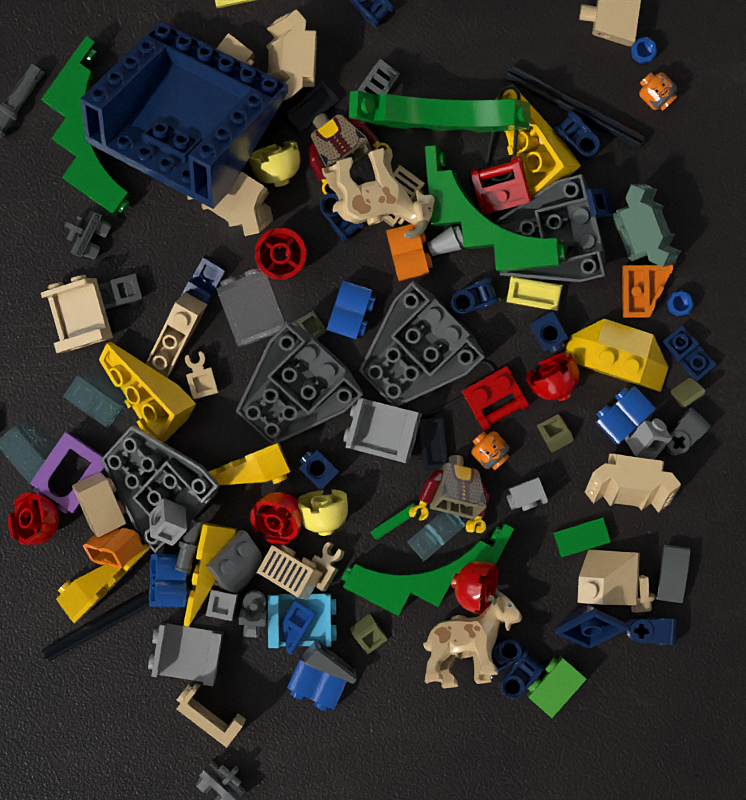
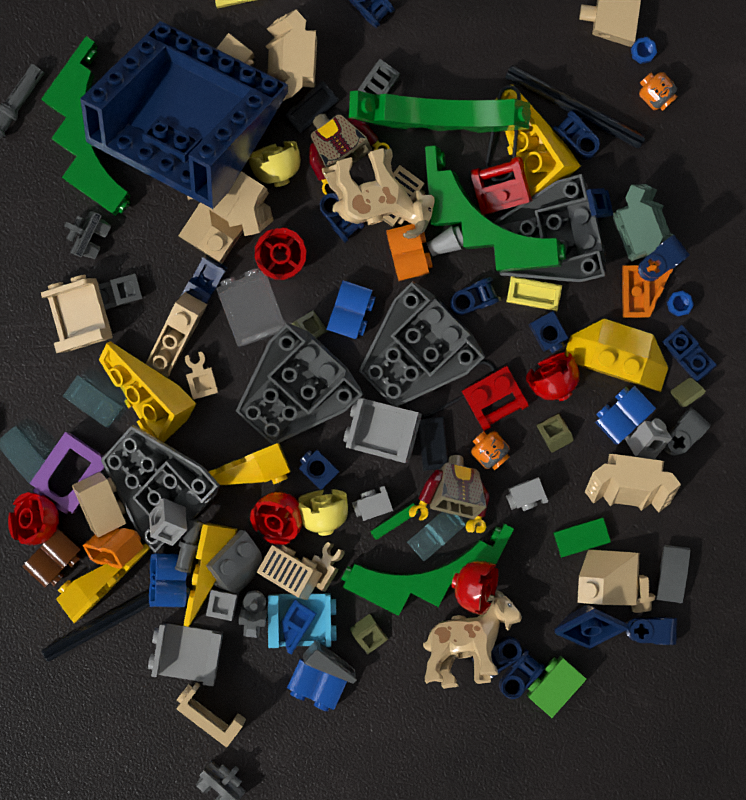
none -> reddish brown brick [22,527,83,588]
none -> tan slope [179,203,243,264]
none -> light grey brick [352,486,393,521]
none -> dark blue piece [638,235,690,281]

